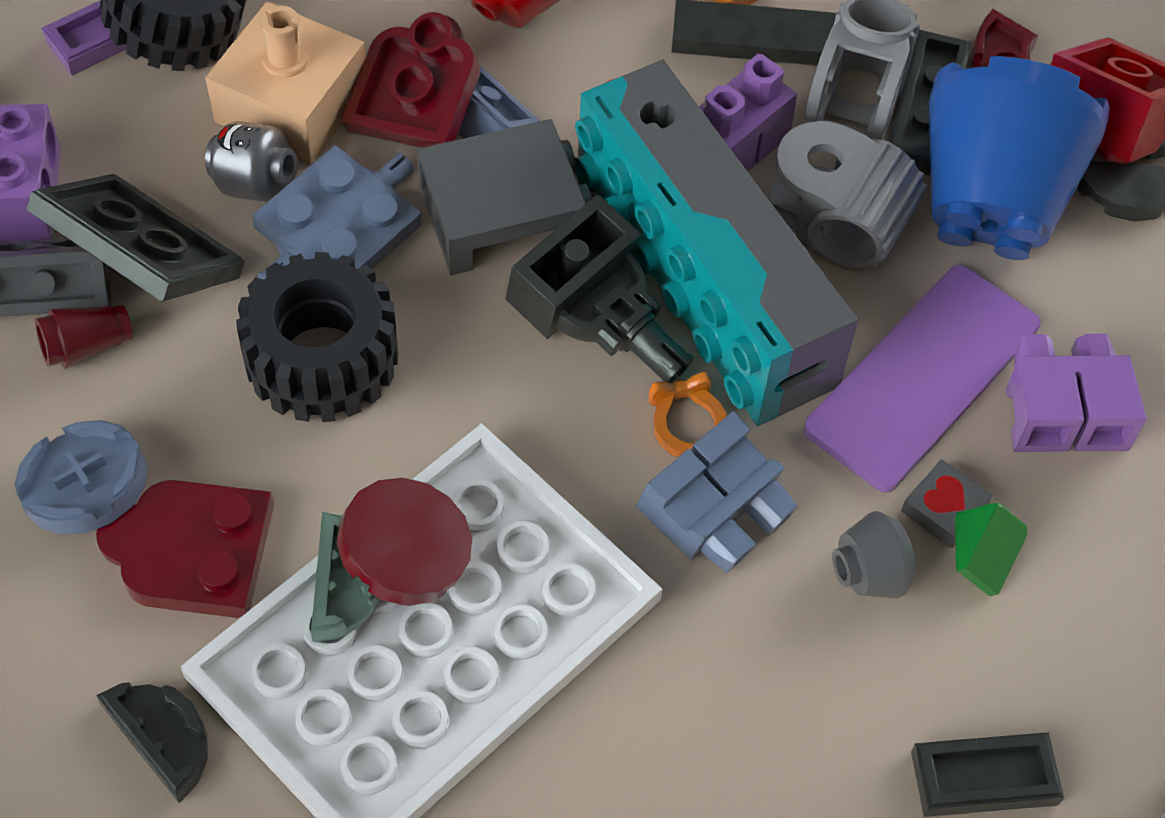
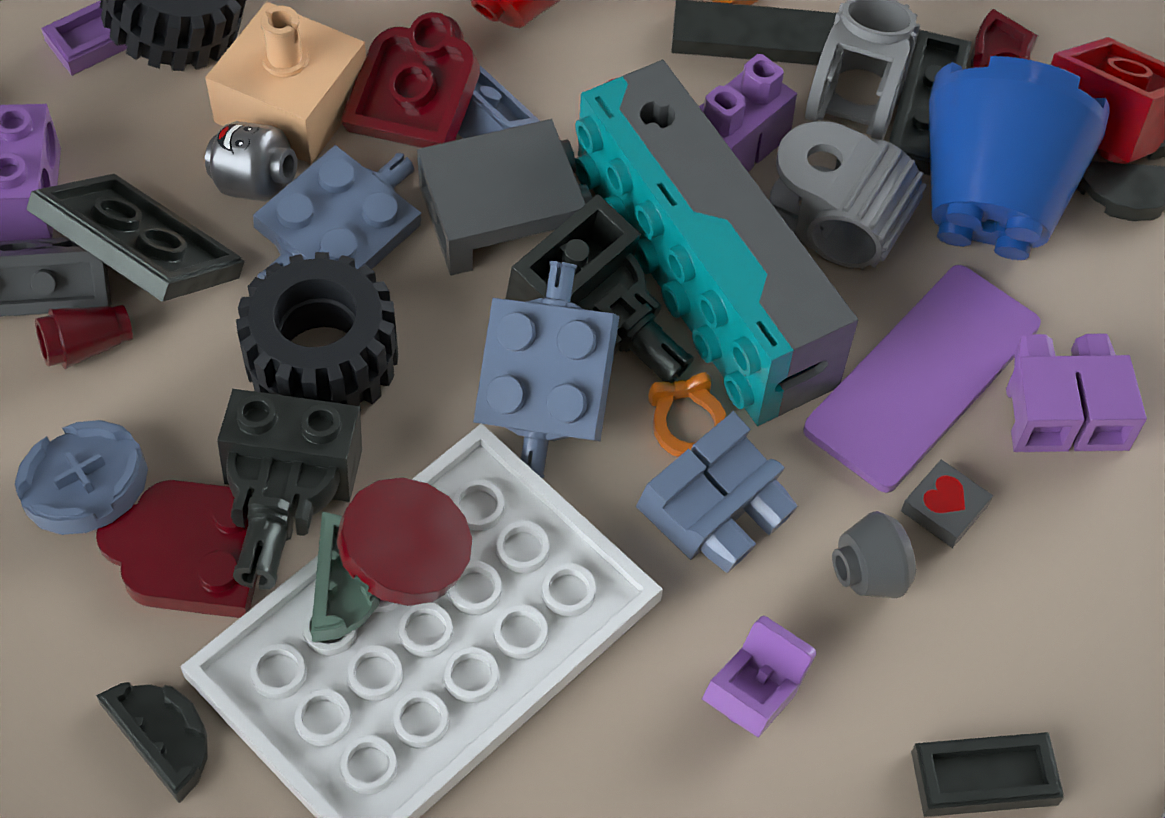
green slope [955,503,1028,596] -> none
none -> pearl dark grey brick [217,388,362,590]
none -> sand blue plate [473,261,620,478]
none -> medium lavender bracket [702,616,816,738]

